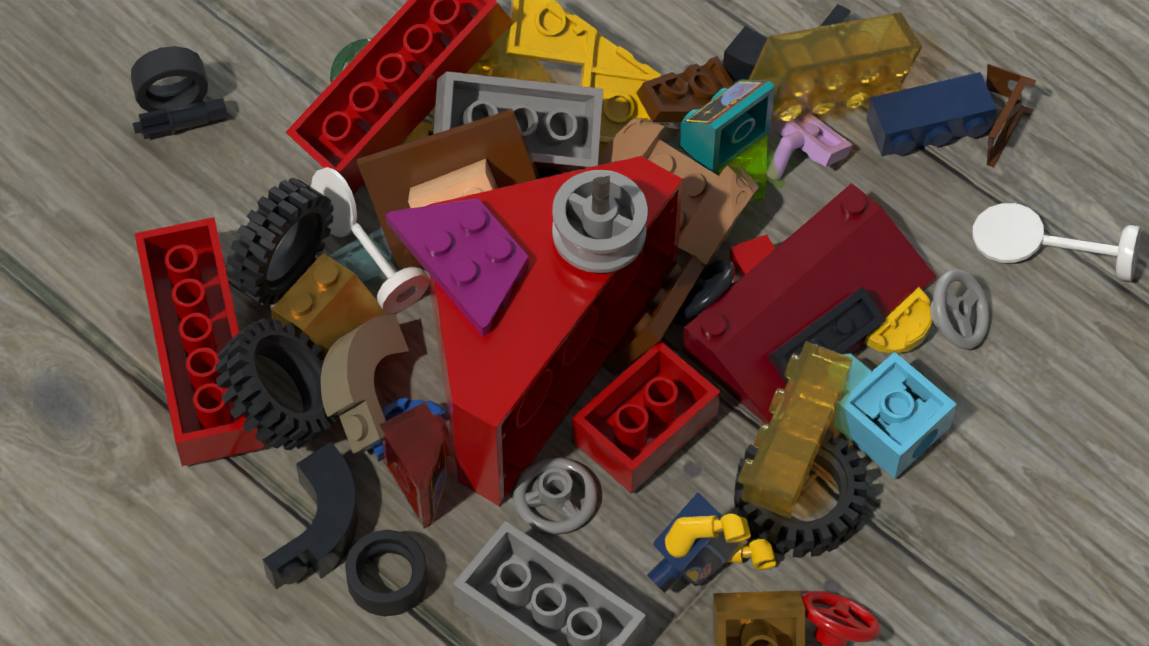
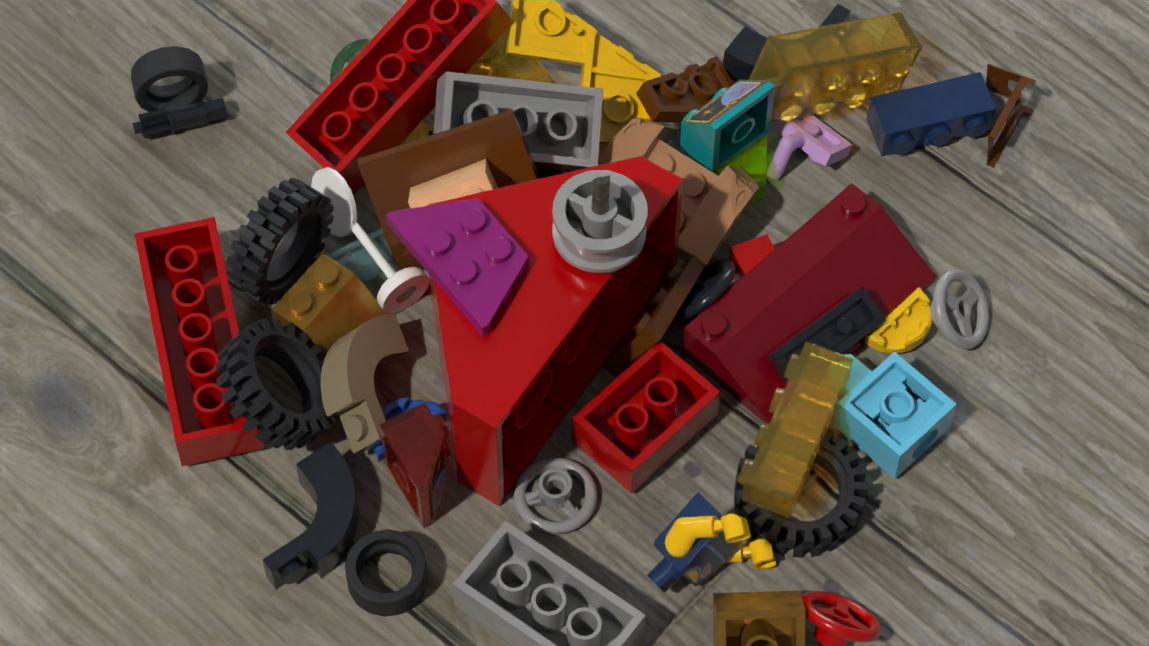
white piece [973,203,1141,281] -> none

